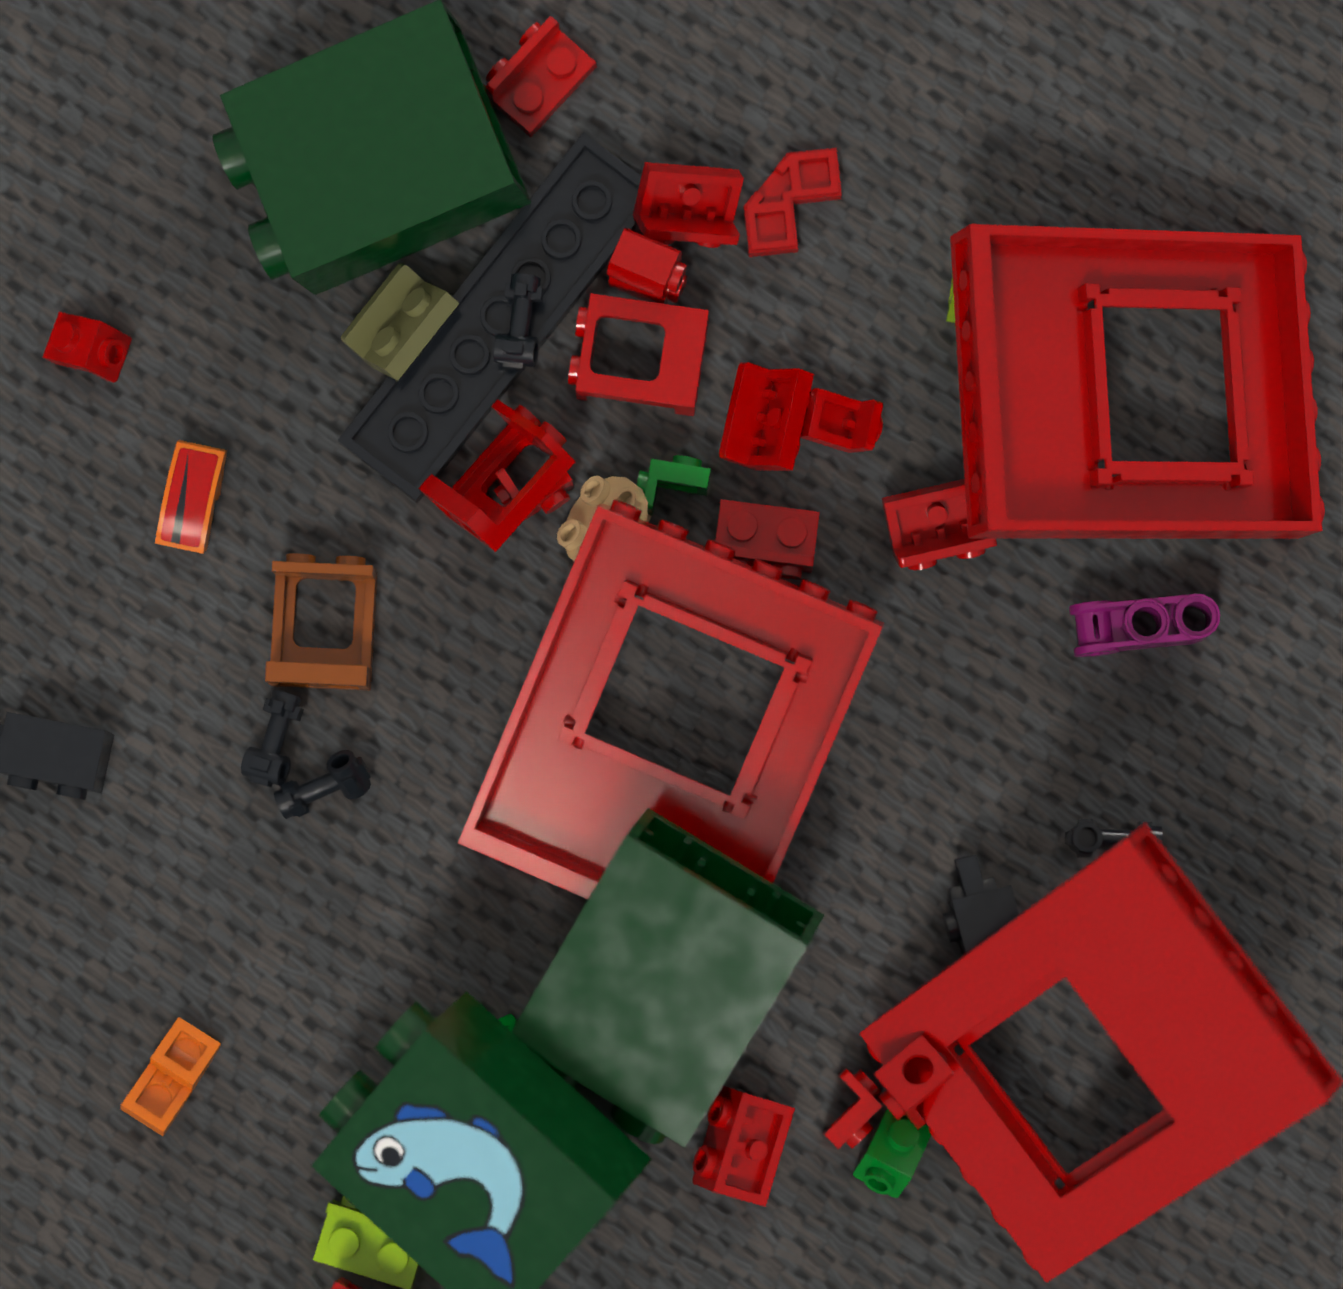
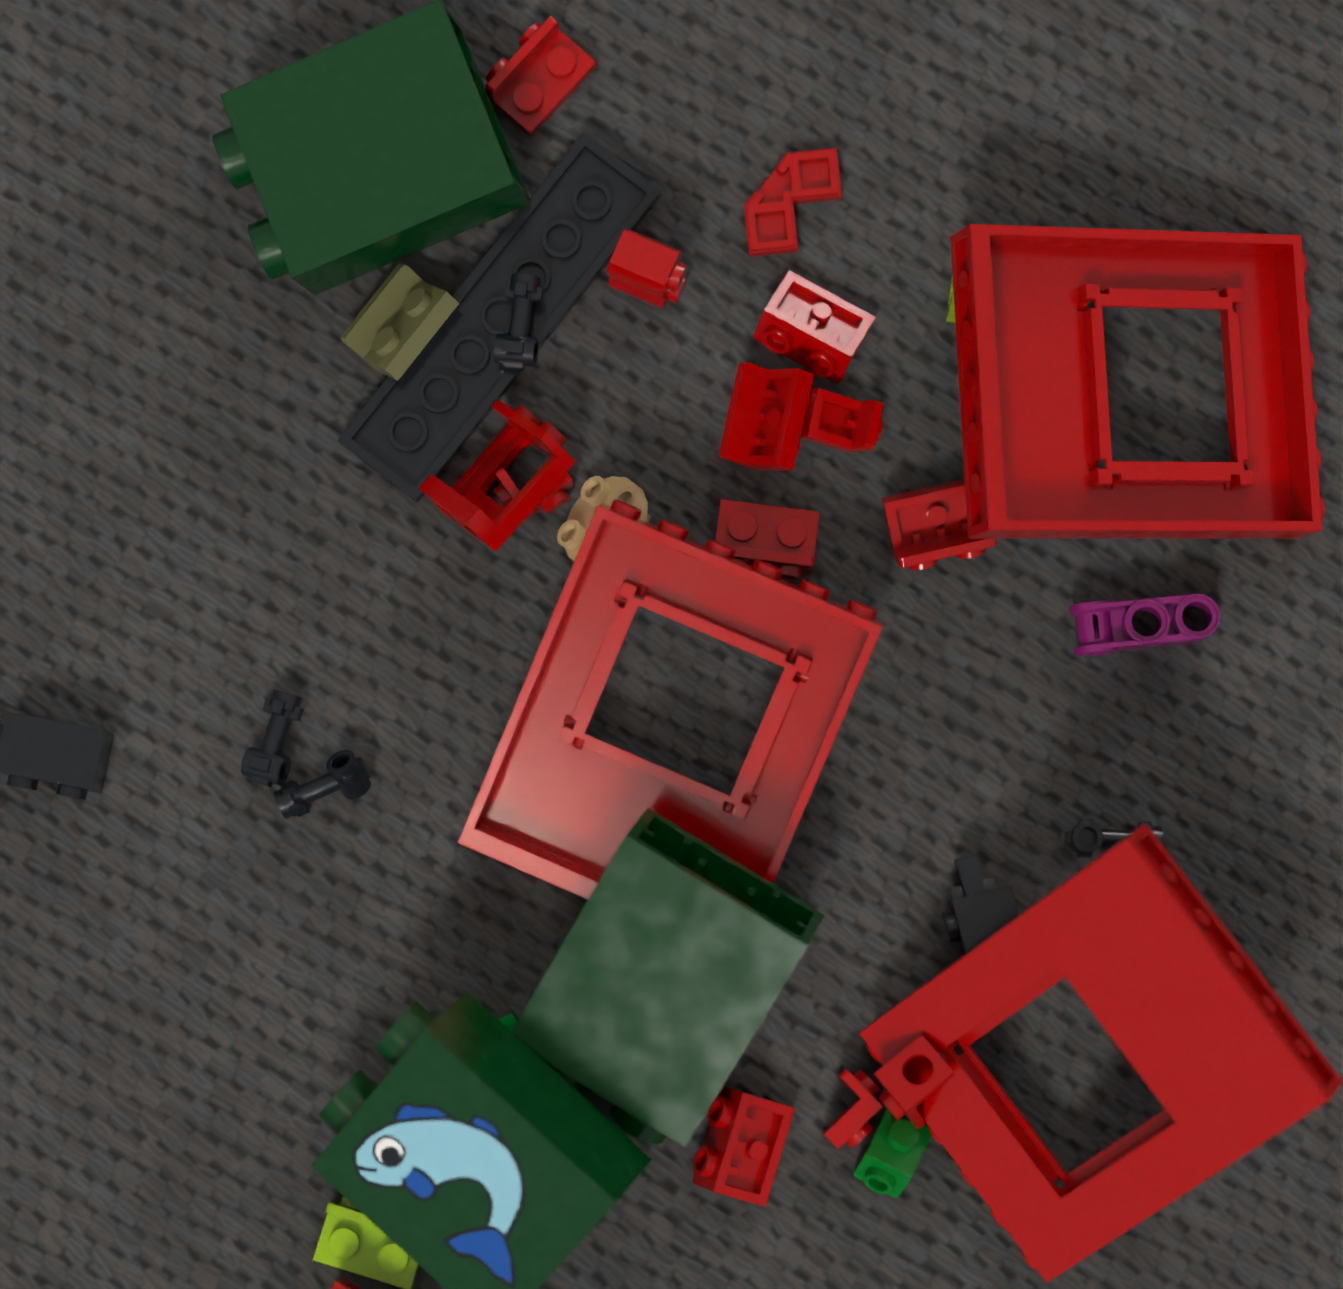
red bracket [42,312,132,383] -> none
orange slope [121,1017,221,1136] -> none
slope [155,440,227,554] -> none
dark orange window [265,553,377,691] -> none
red window [568,293,709,417] -> none
red bracket [633,162,744,248] -> none
green bracket [637,455,711,516] -> none
none -> red bracket [753,270,876,384]

